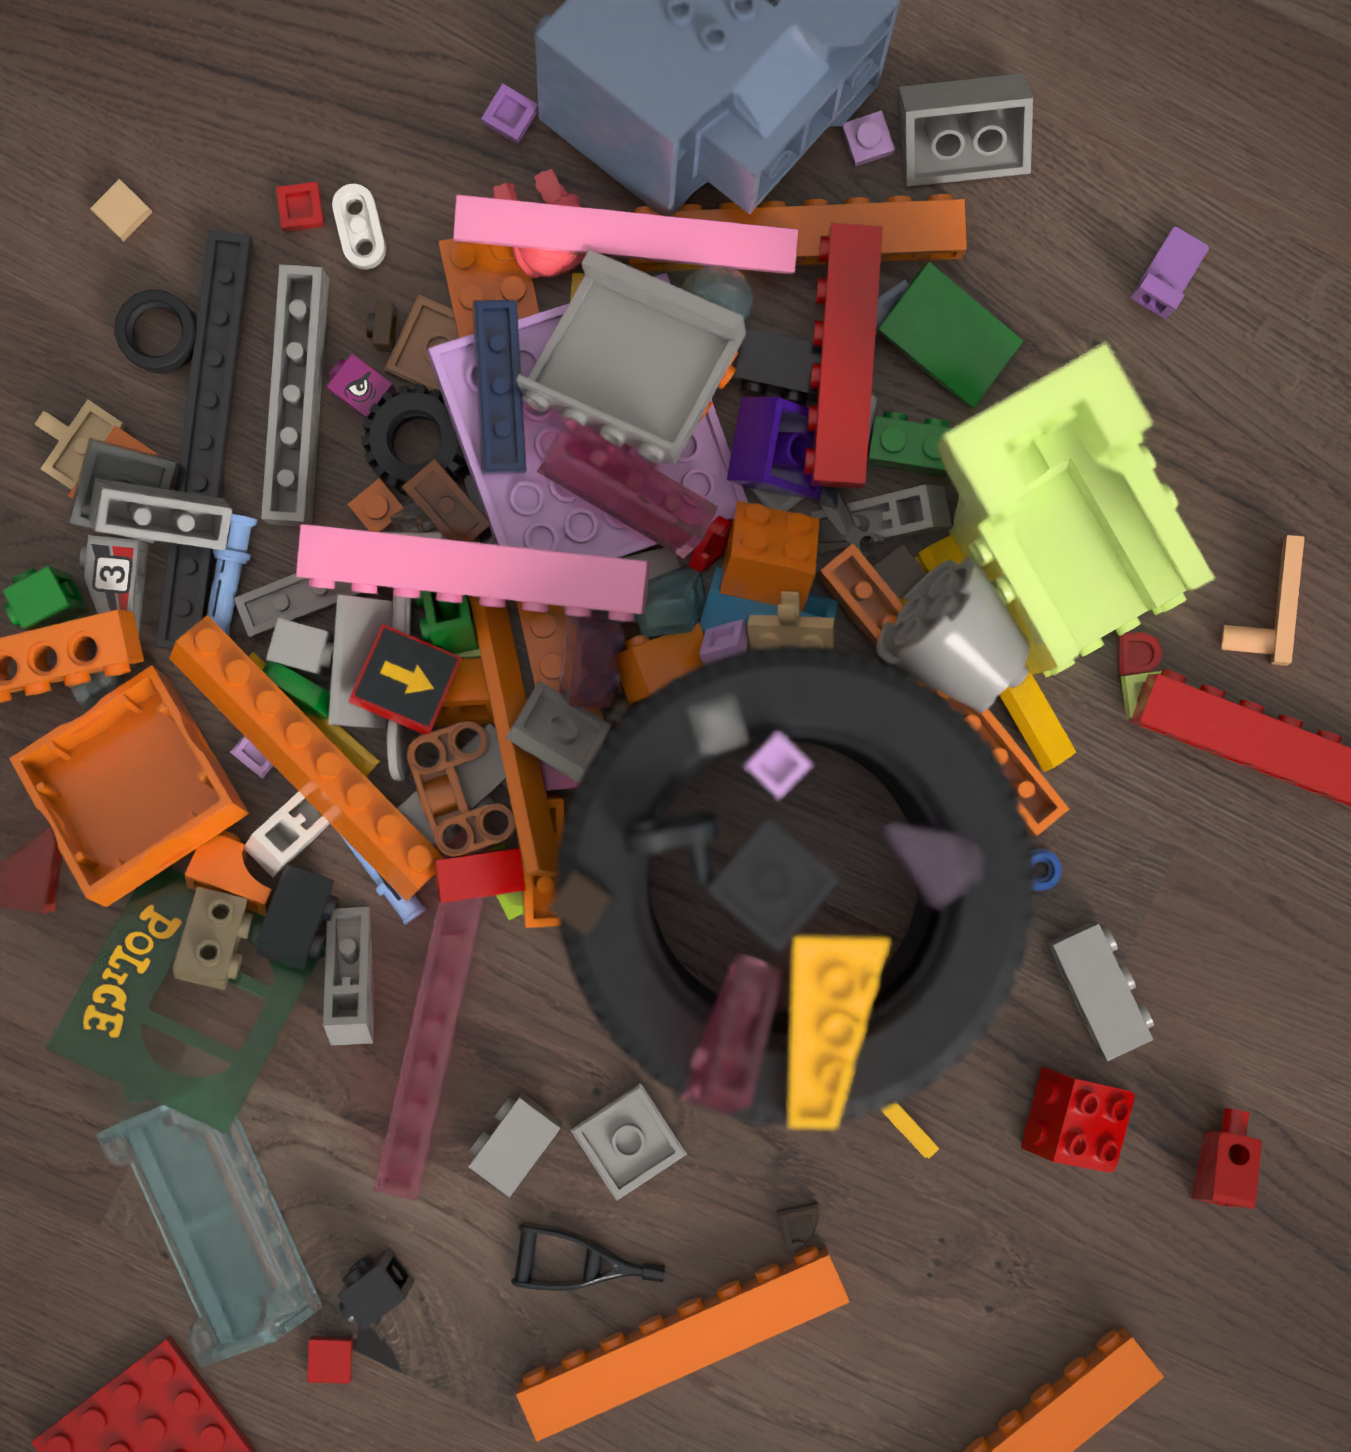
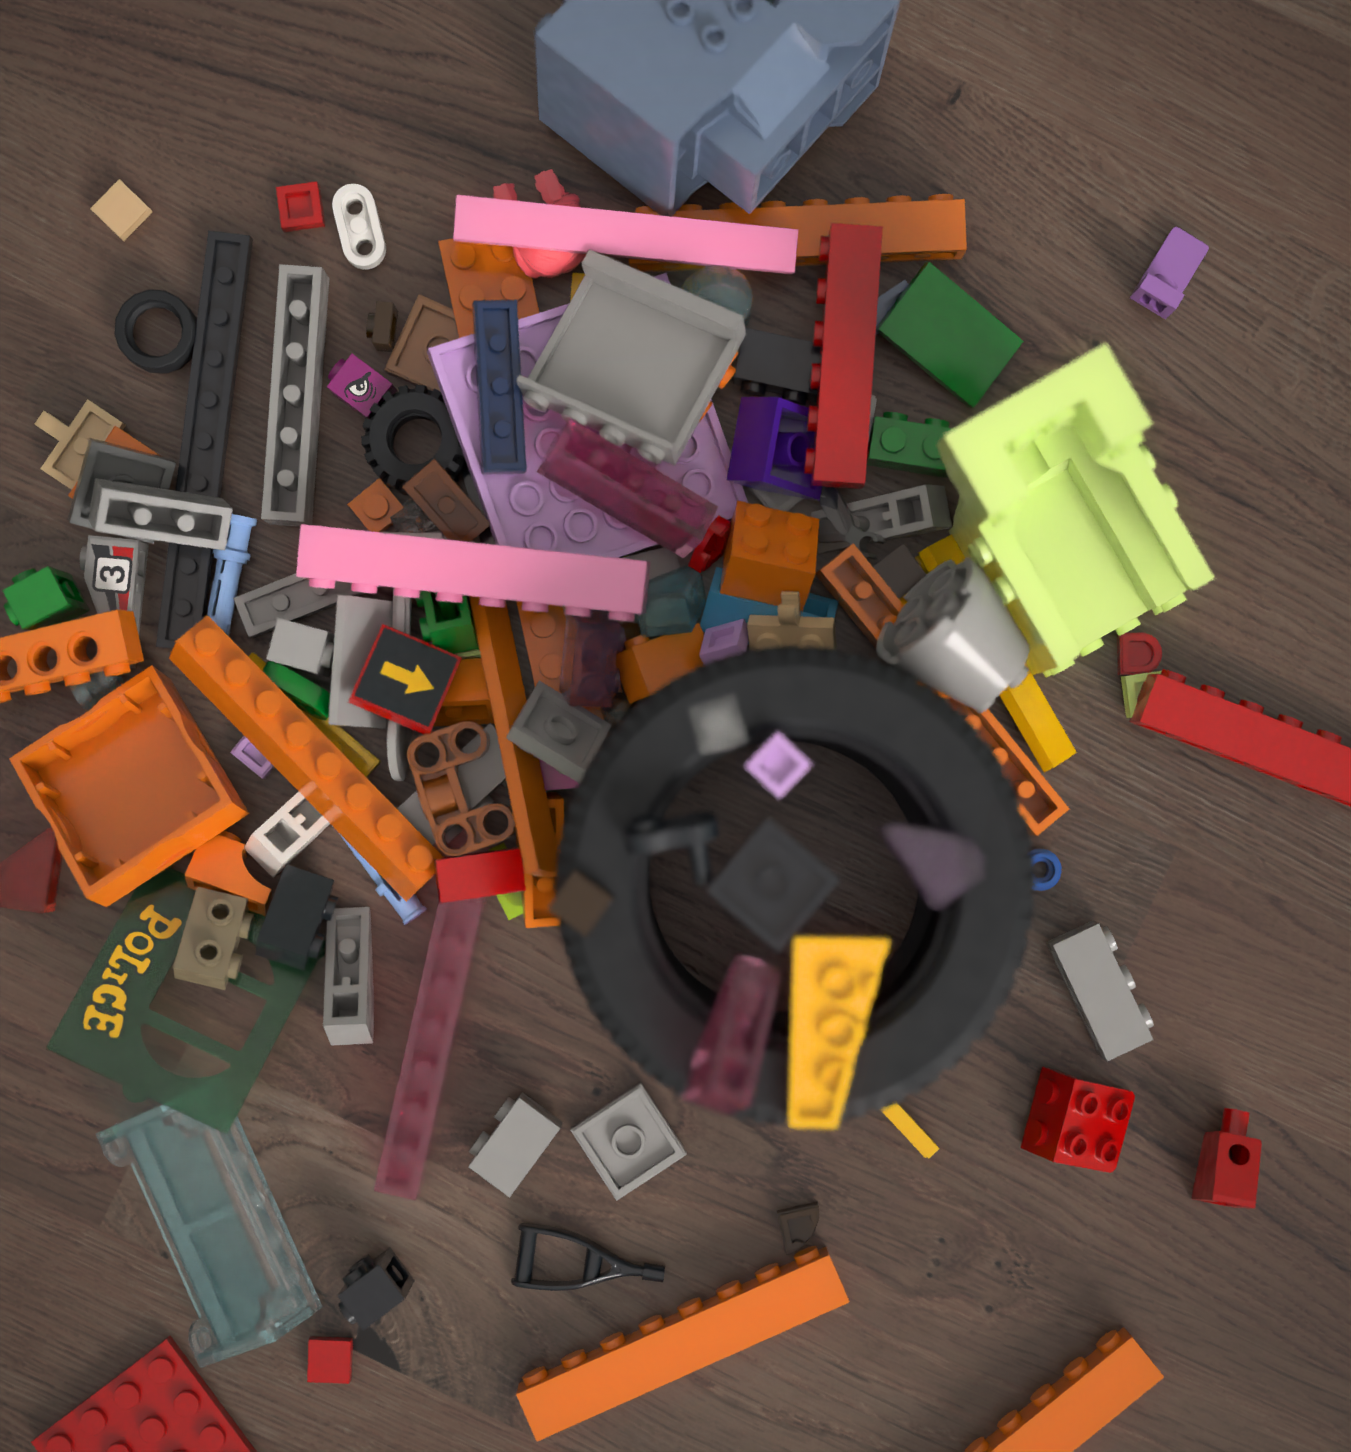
medium lavender plate [481,83,538,144] -> none
lavender plate [841,110,895,167] -> none
light grey slope [899,73,1033,187] -> none
light nougat piece [1221,535,1304,666] -> none

